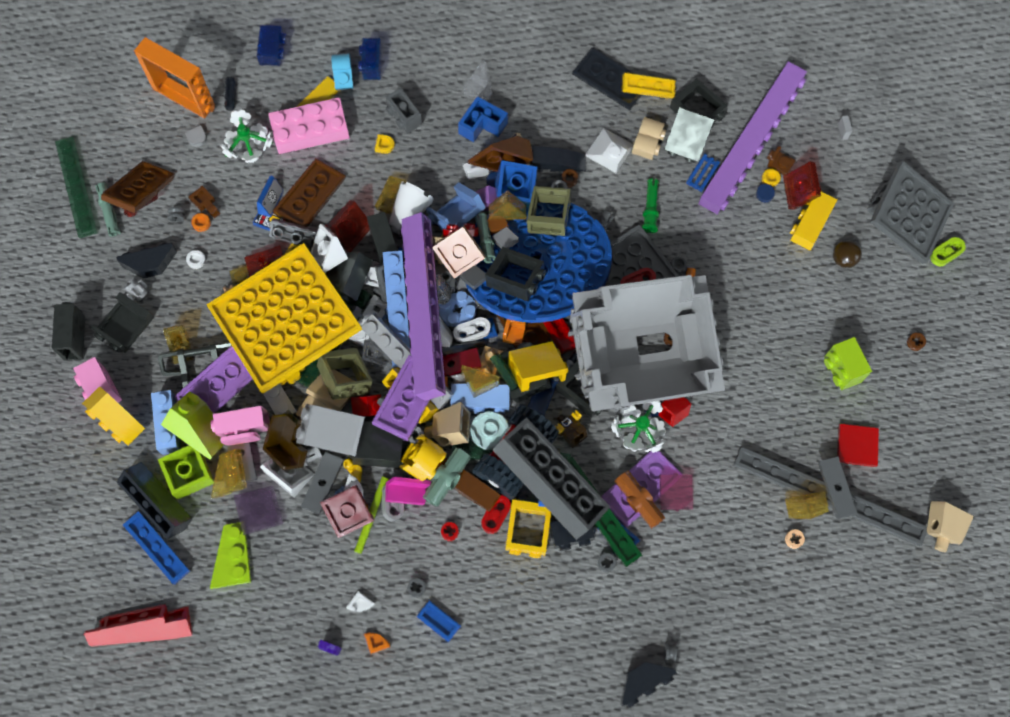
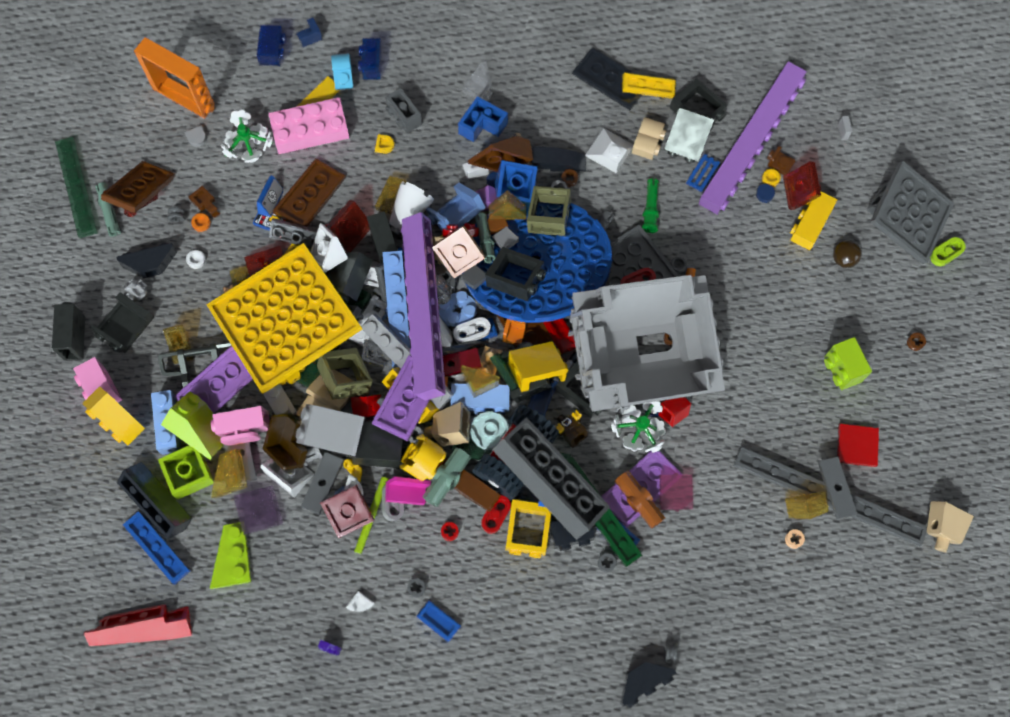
black axle [224,77,236,110] -> none
orange tile [364,633,390,654] -> none
none -> dark blue panel [296,17,322,47]

